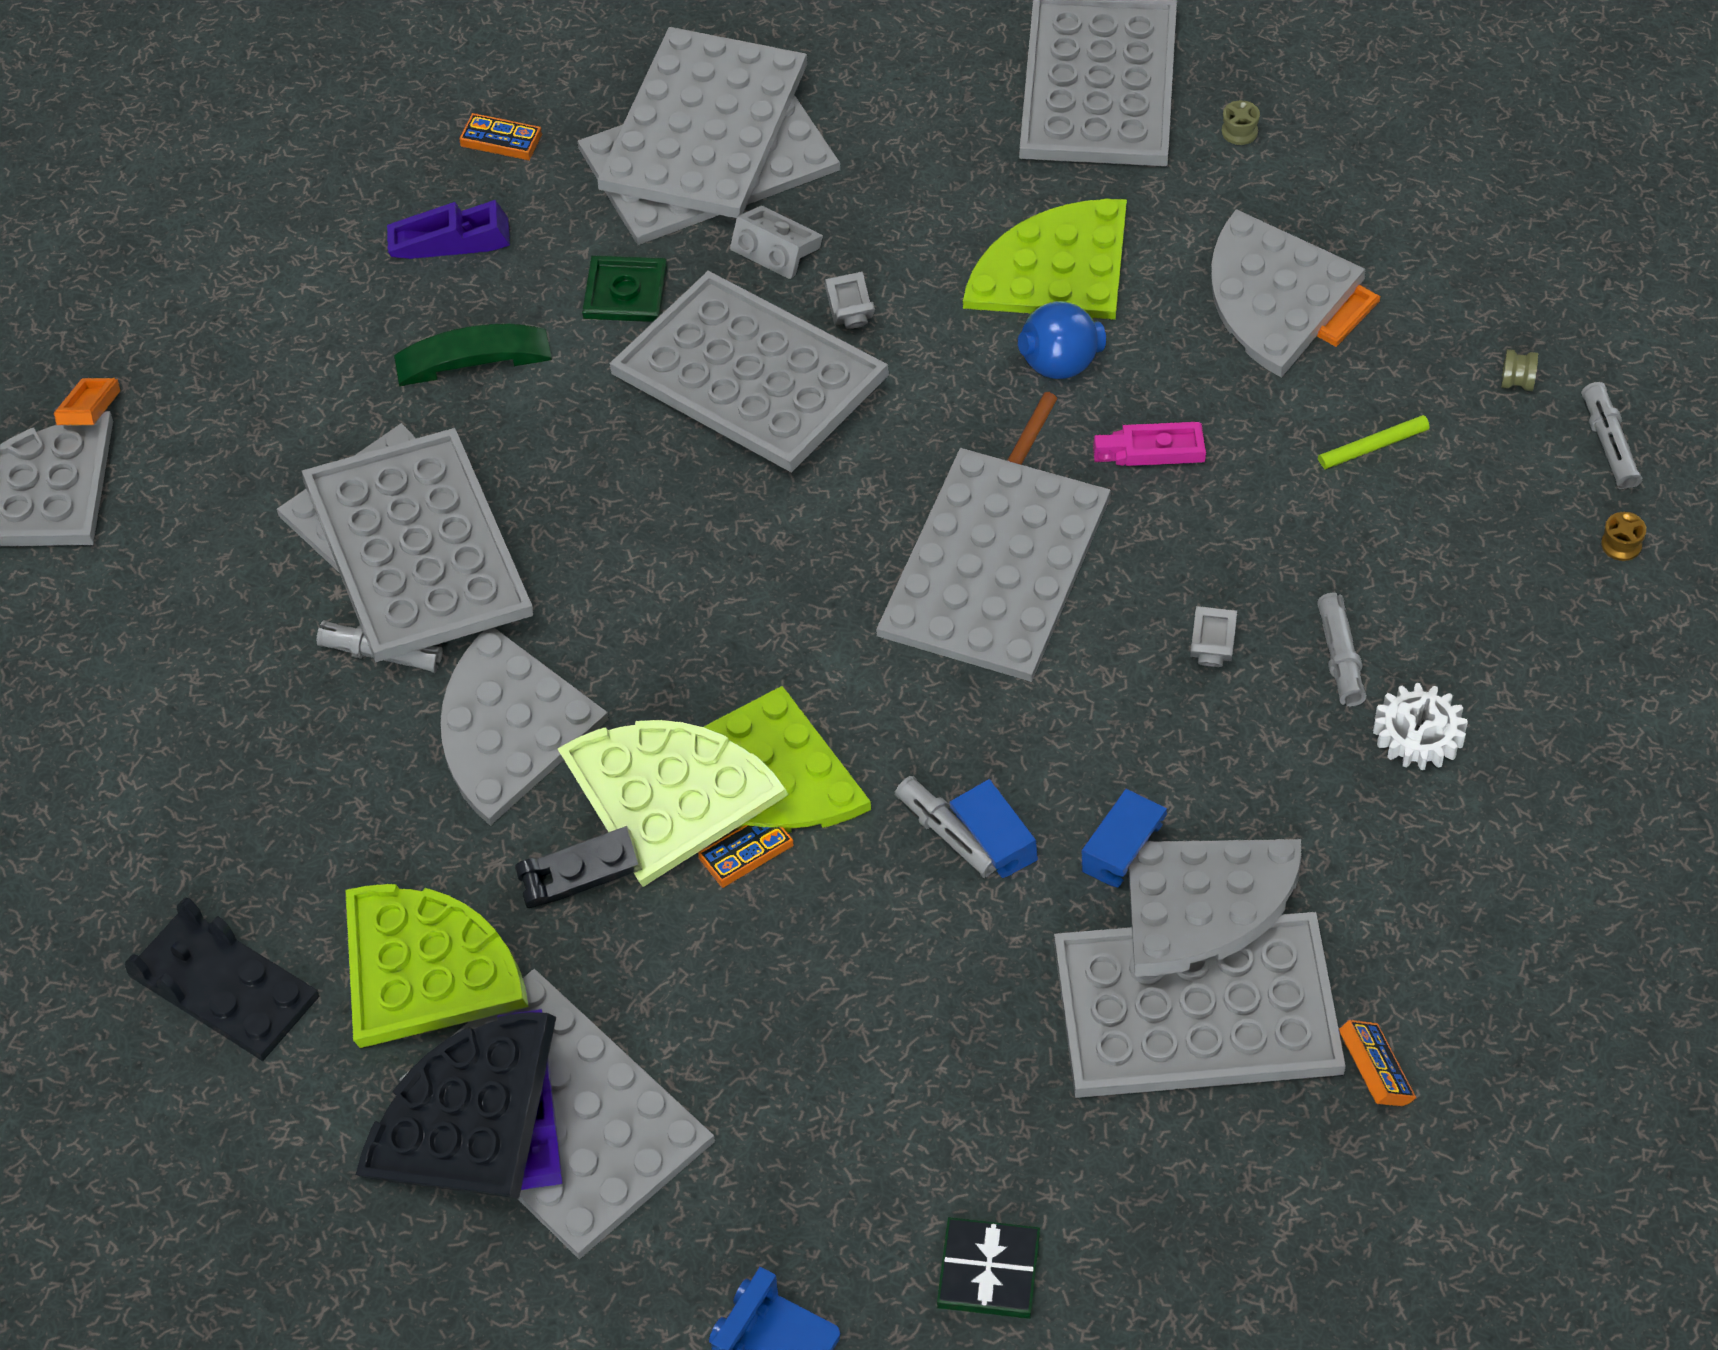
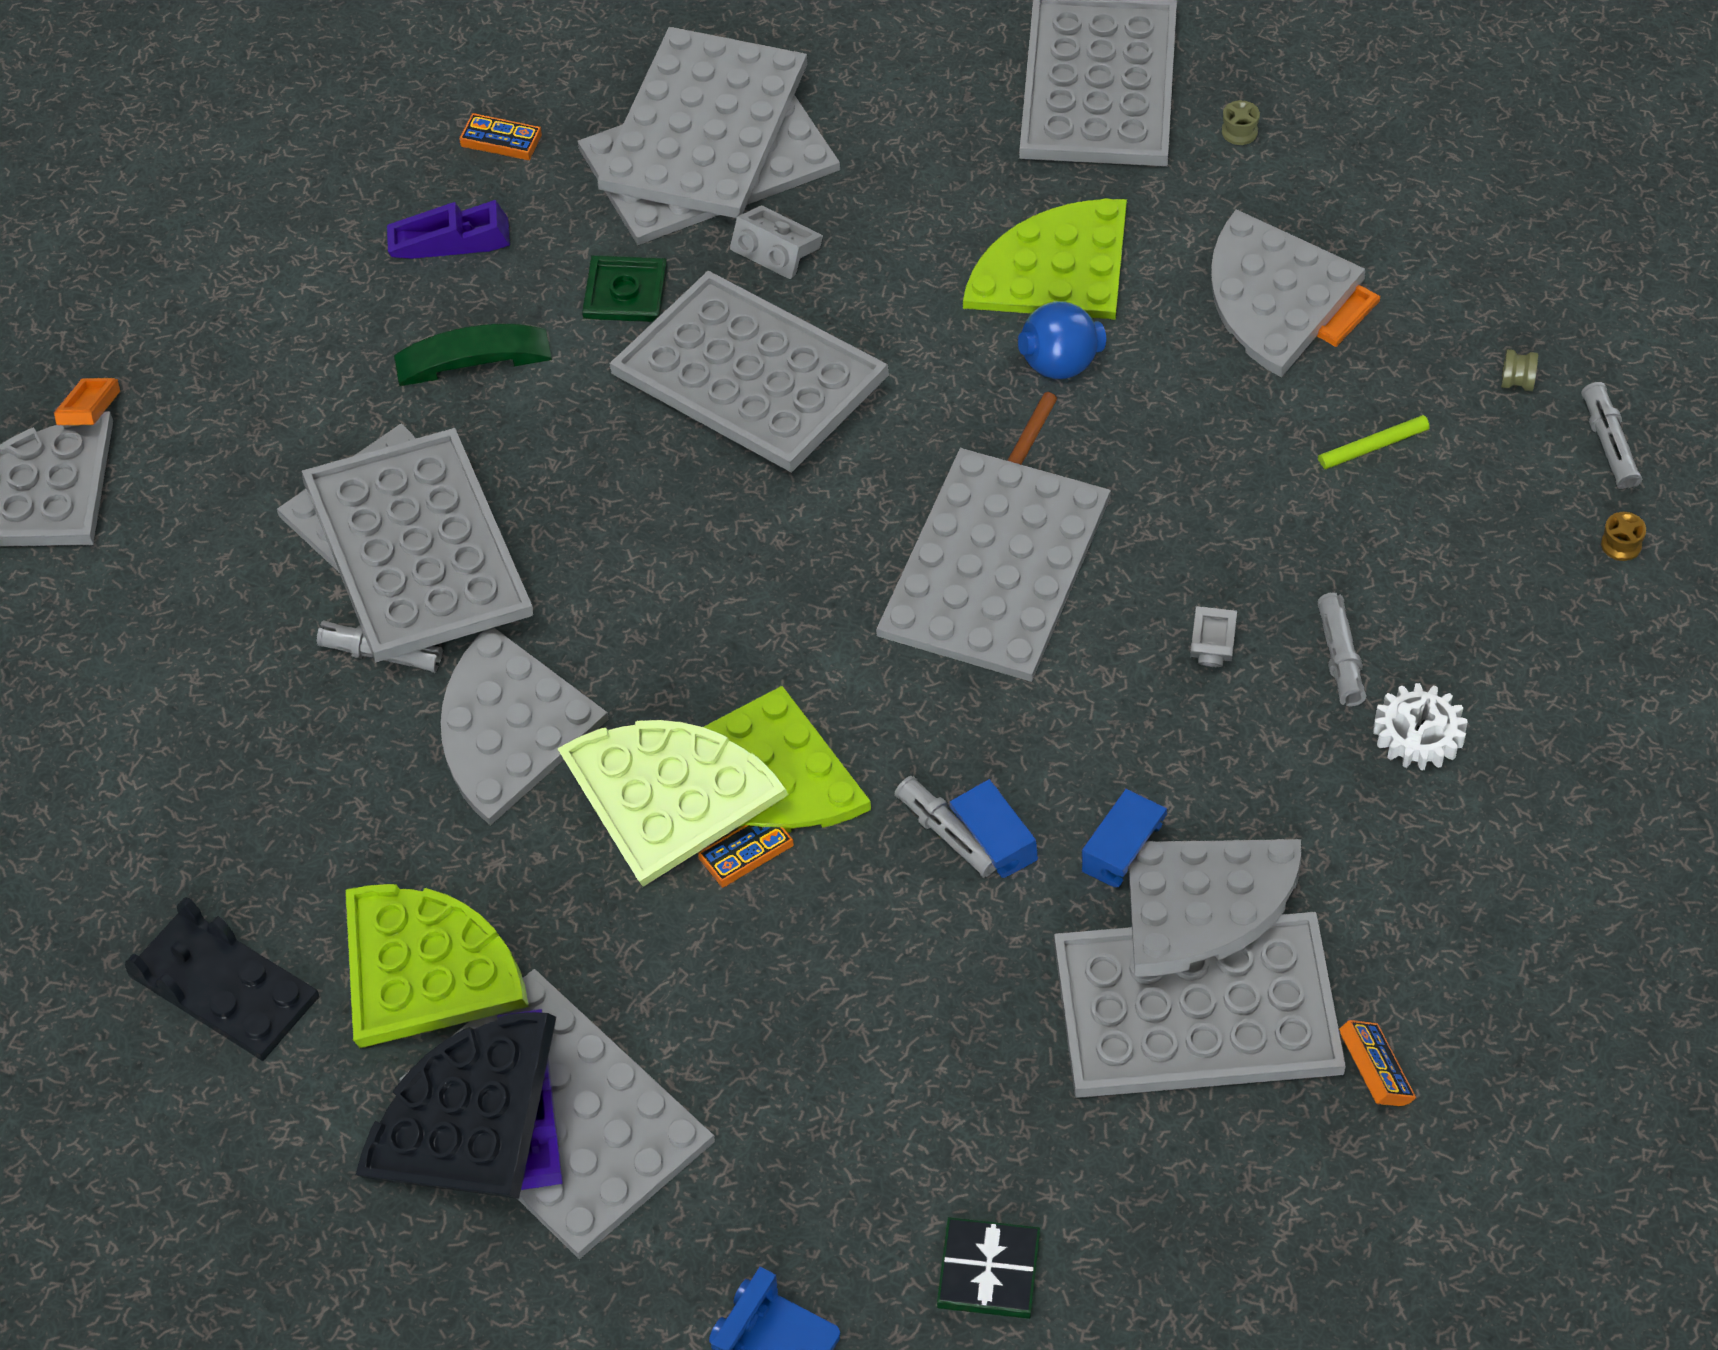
black plate [515,826,643,908] -> none
light grey bracket [824,272,875,329] -> none
dark pink hinge [1093,422,1206,466] -> none

